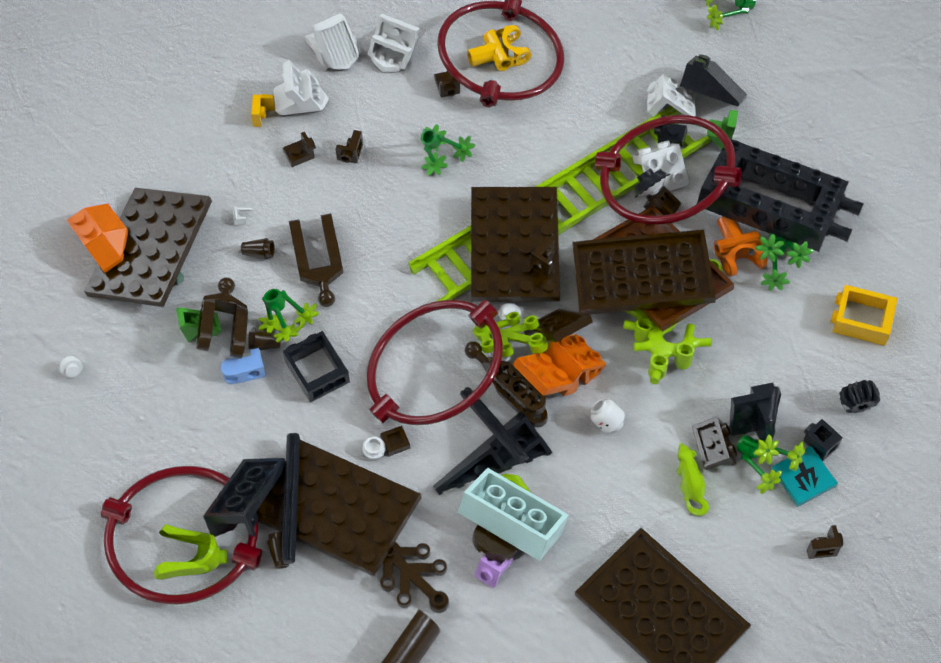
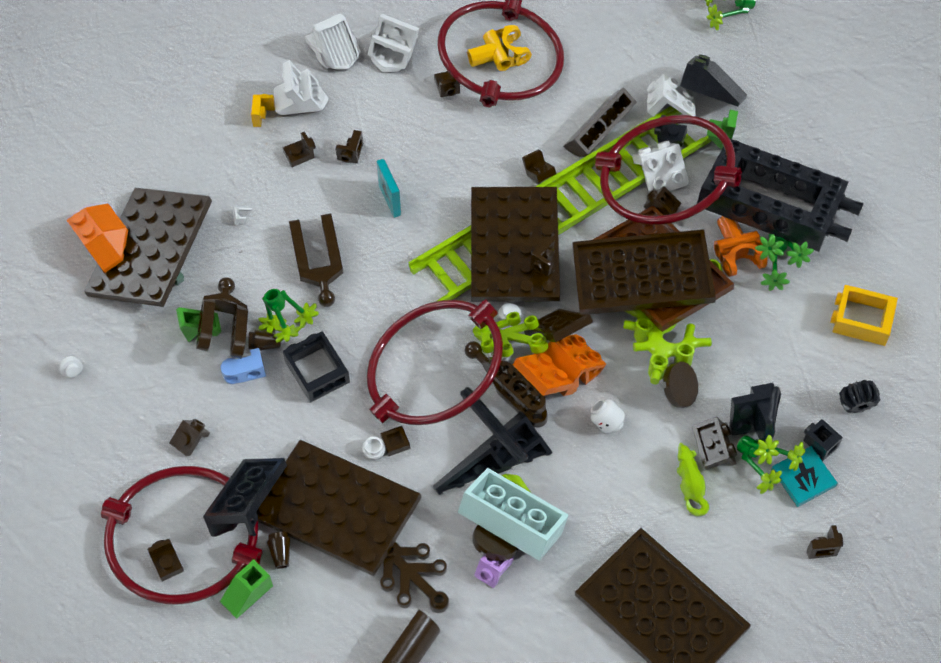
lime piece [153,524,227,580] -> none
dark brown cone [241,238,275,260] -> none
black axle [281,433,300,564] -> none
plant [420,124,475,176] -> none
black piece [634,168,670,198] -> none
none -> dark brown bracket [147,539,184,582]
none -> dark brown bracket [169,419,210,456]
none -> bright green slope [220,559,273,619]
none -> teal tile [376,159,401,218]
none -> dark brown bracket [522,149,556,183]
none -> dark brown brick [563,87,637,157]
none -> dark brown tile [663,362,698,408]

